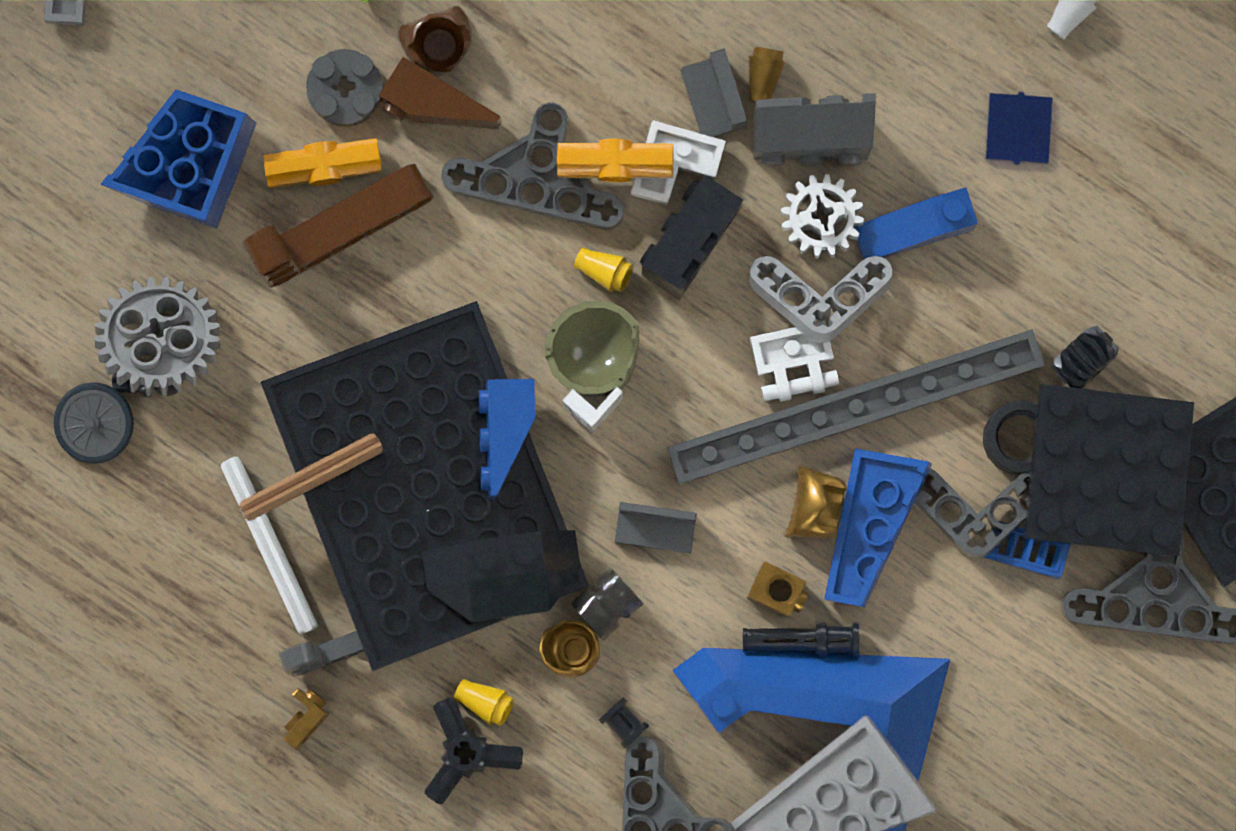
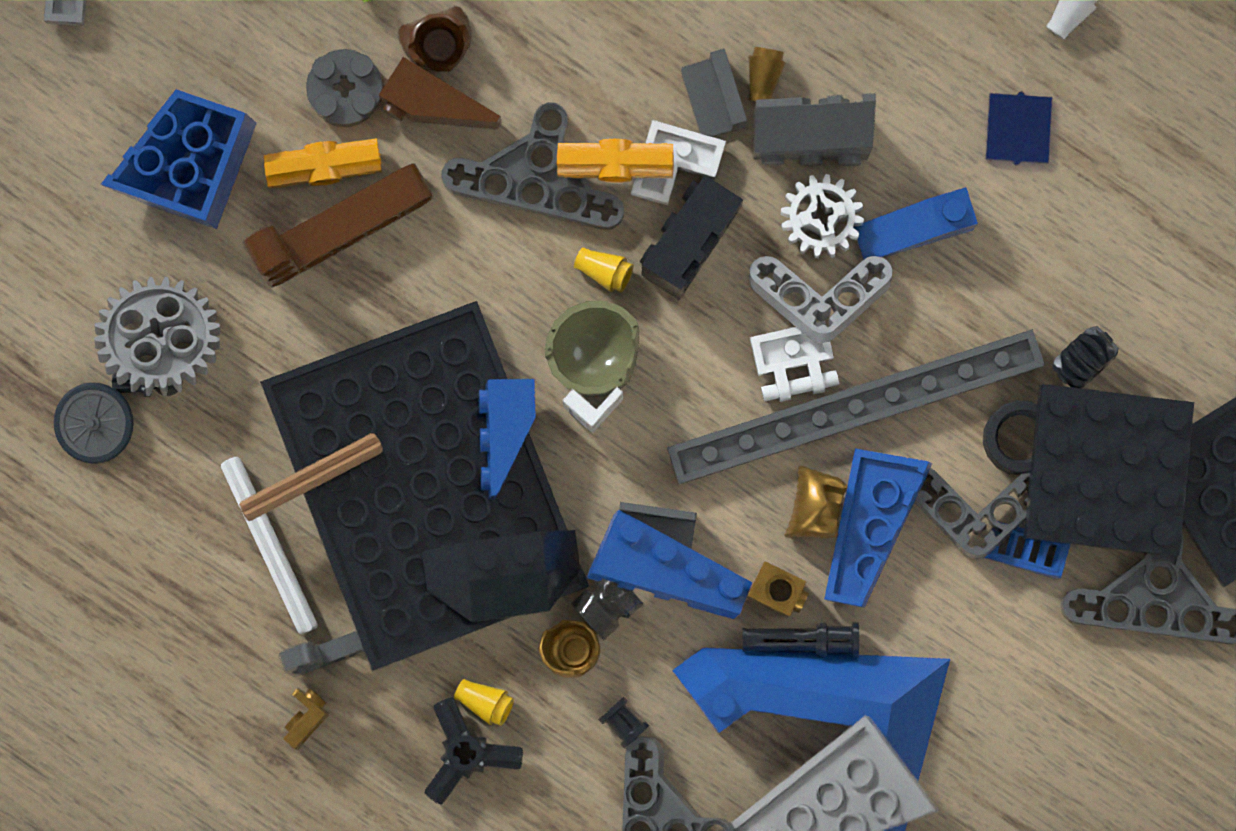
none -> blue wing [586,510,753,619]

